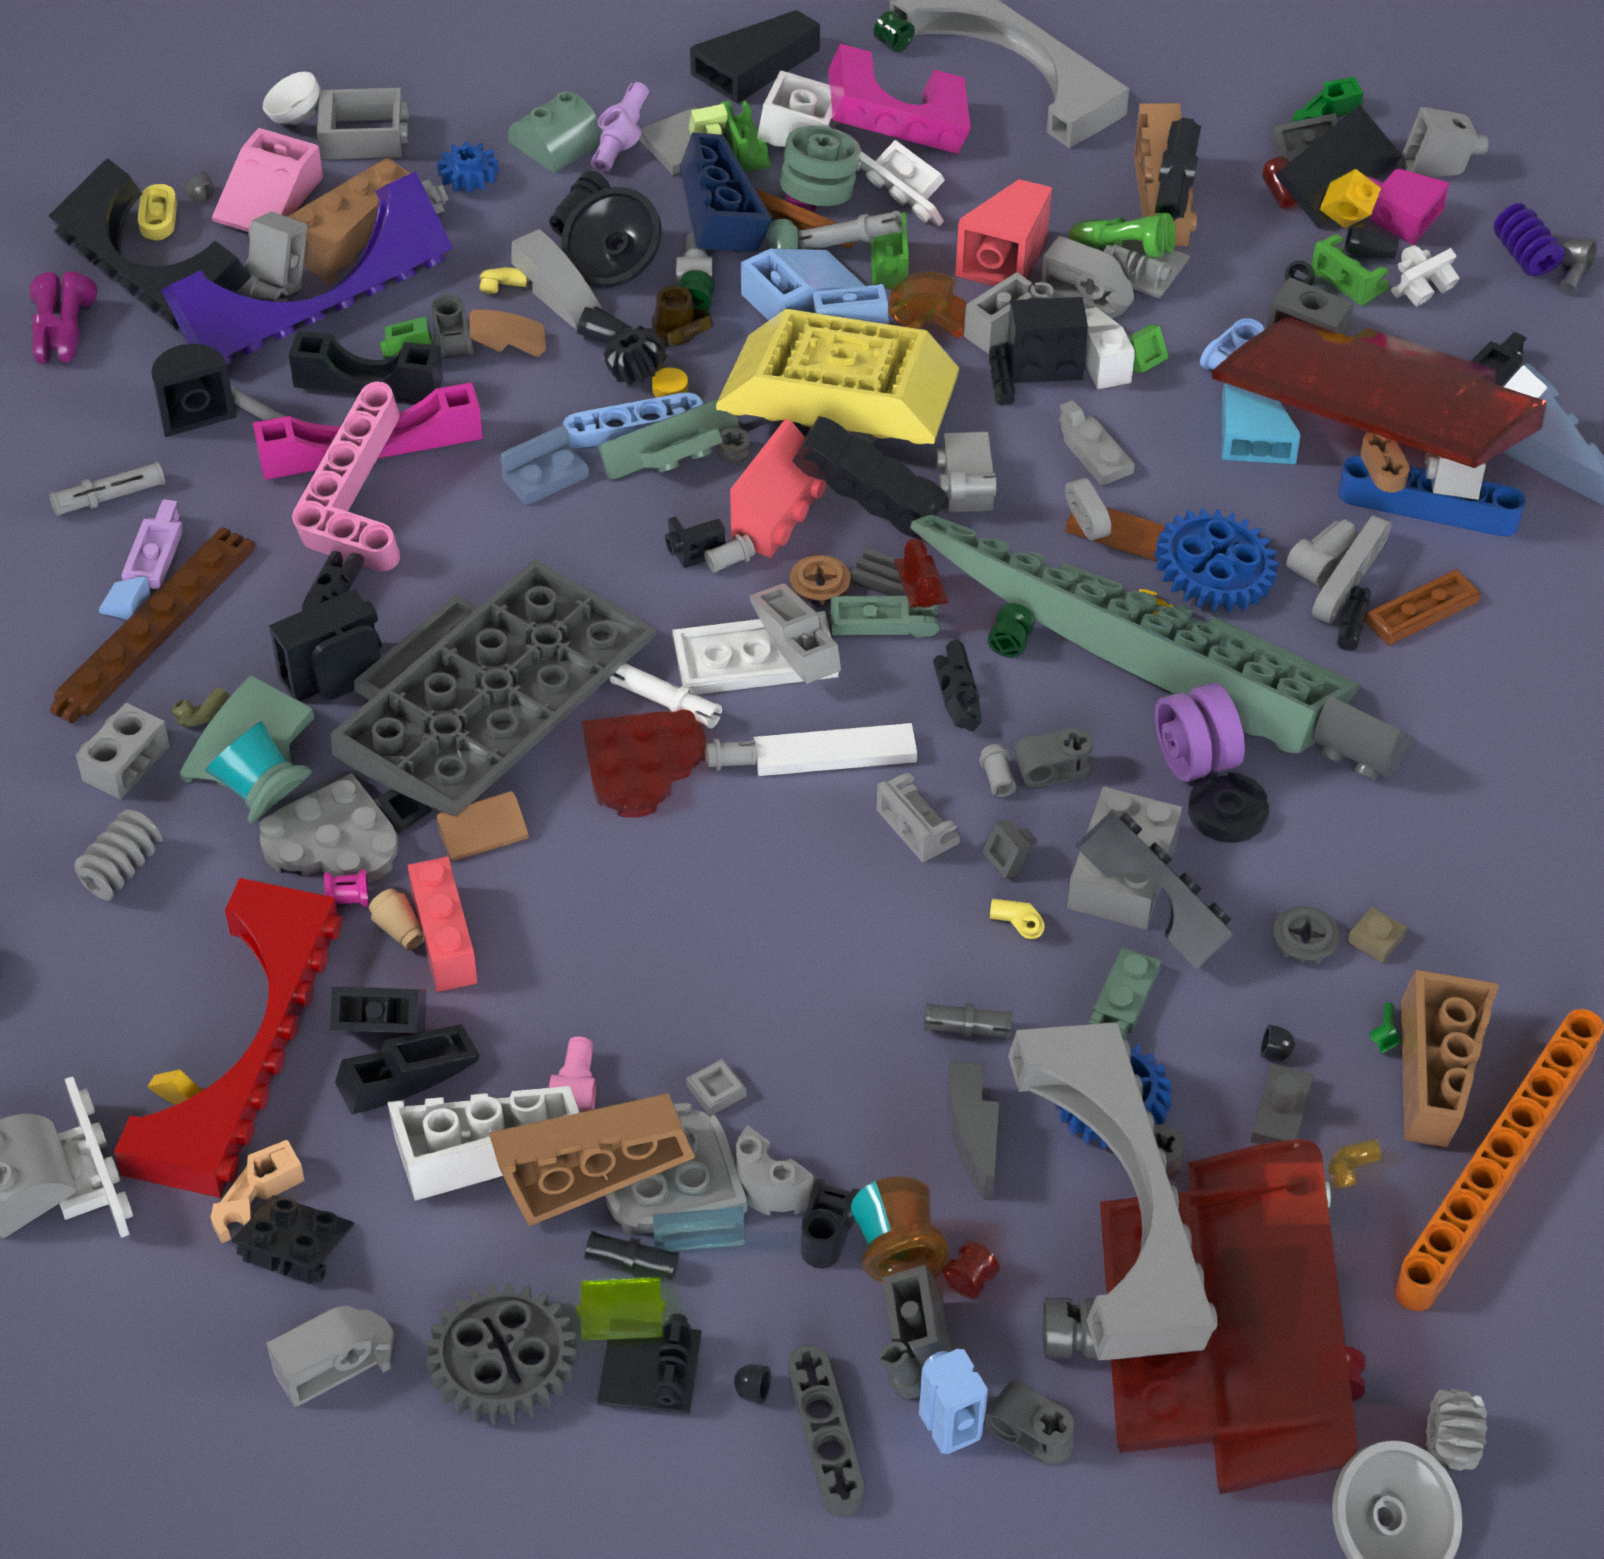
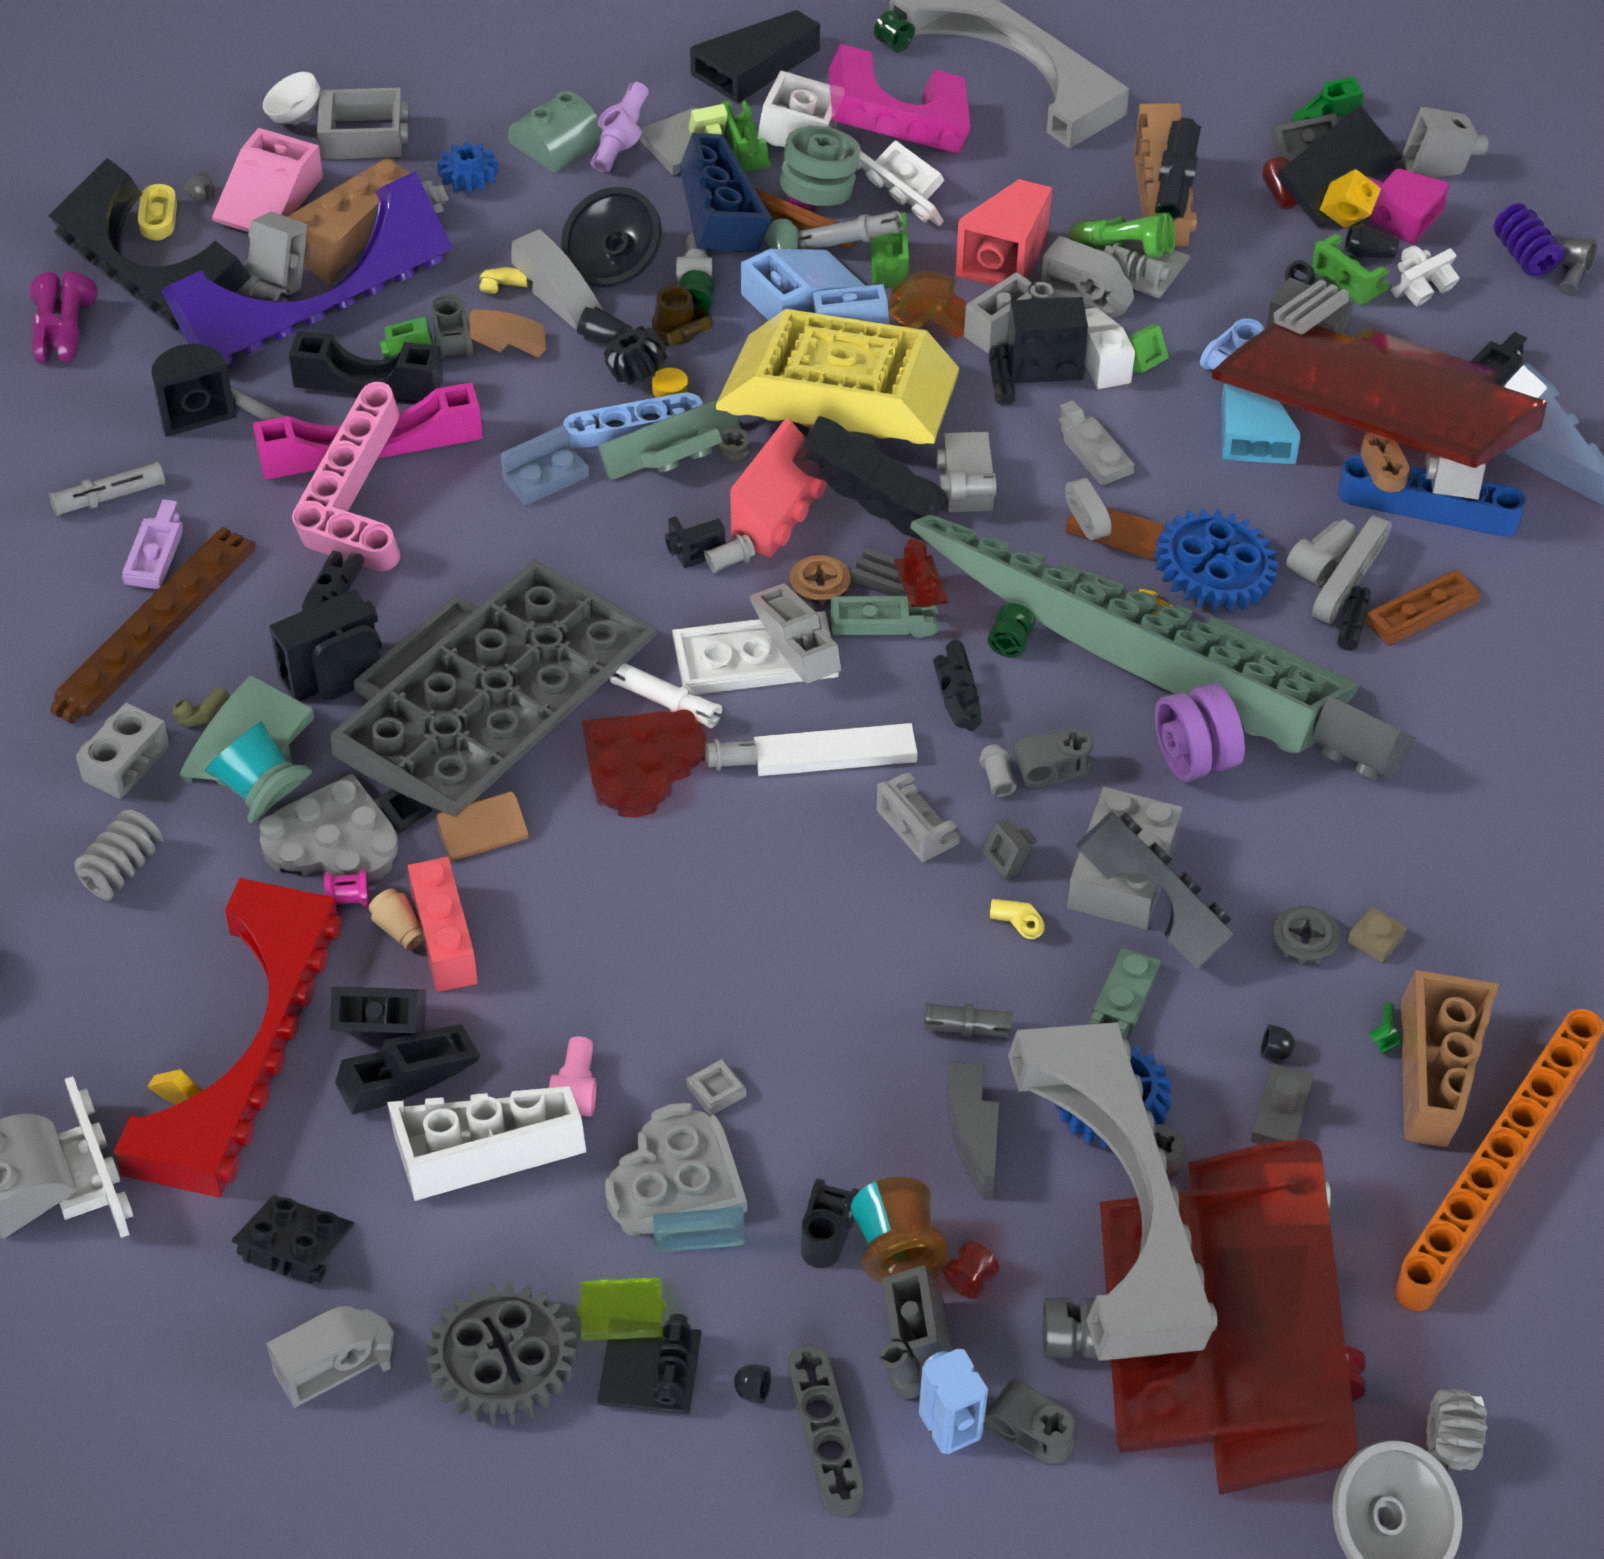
light blue slope [99,576,151,620] -> none
light nougat piece [210,1139,305,1244] -> none
medium nougat wedge [489,1093,695,1227] -> none
black axle [549,170,610,236] -> none
black pin [585,1231,680,1281] -> none
light grey cylinder [736,1125,814,1215] -> none
black tile [1188,772,1269,843] -> none
clear yellow arm [1328,1139,1381,1188] -> none
none -> light grey tile [1274,279,1349,335]

